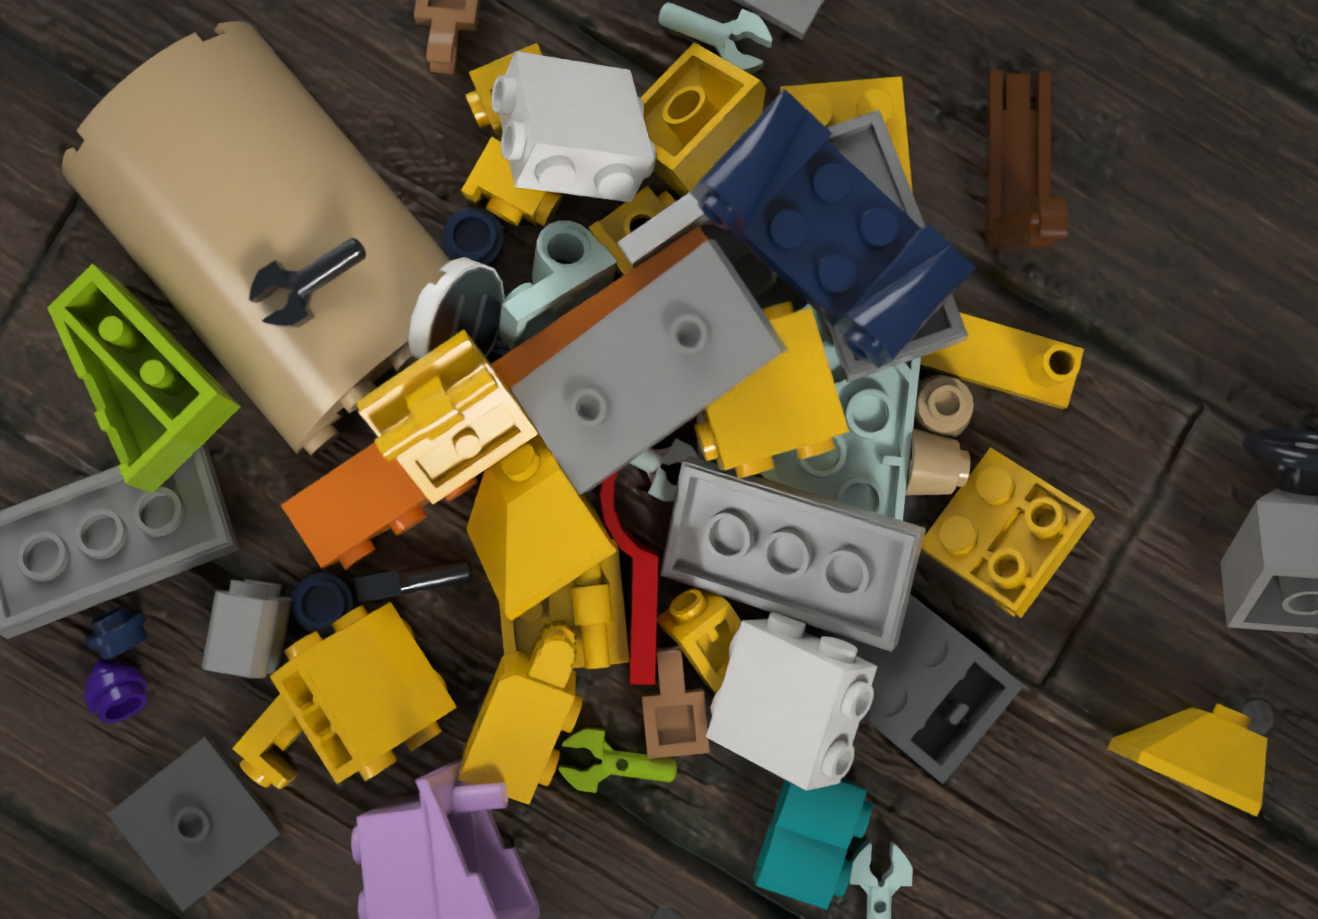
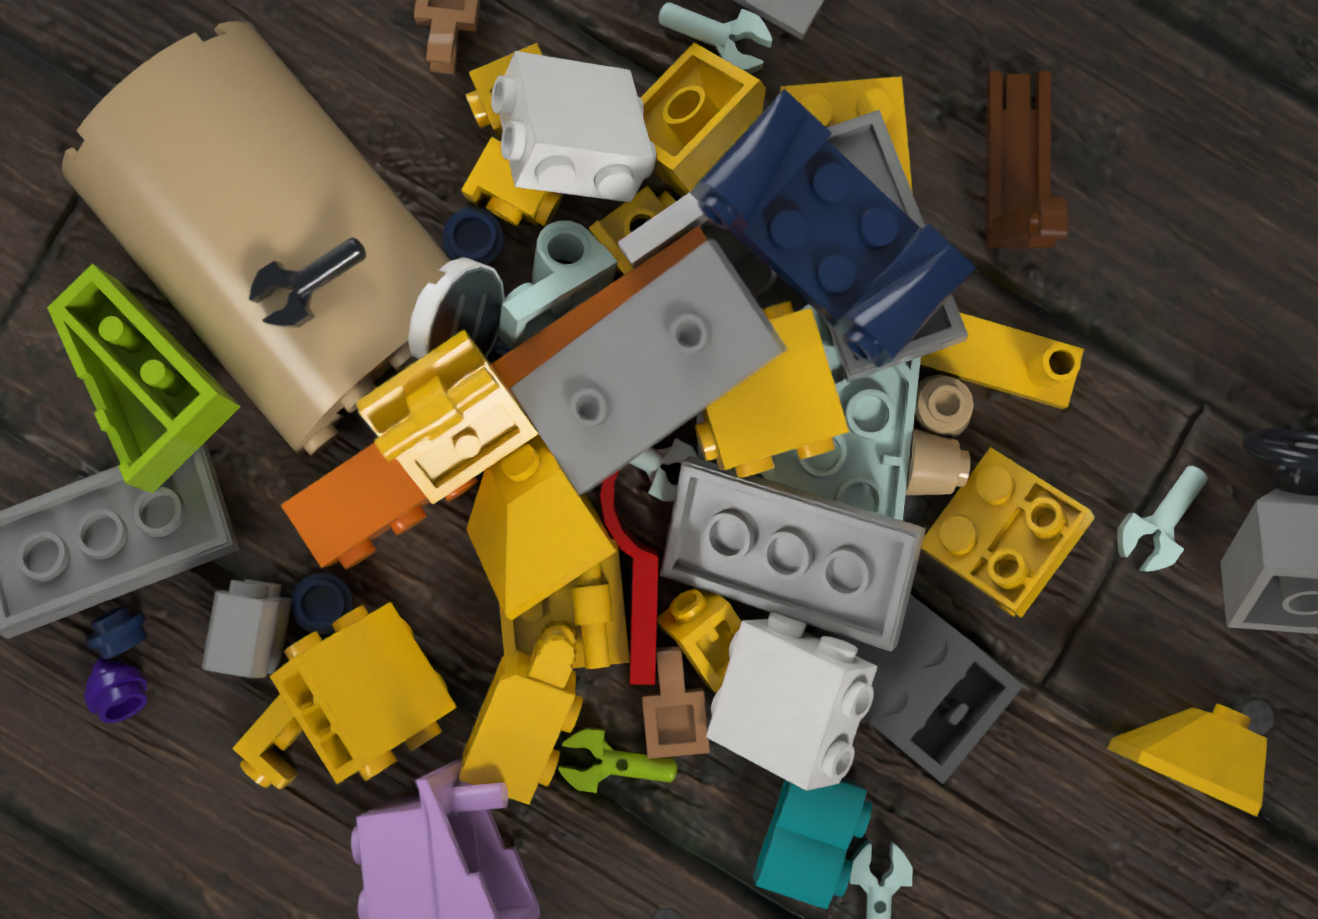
dark grey plate [107,734,284,912] -> none
black bar [352,559,472,603] -> none
none -> light aqua bar [1117,466,1208,572]

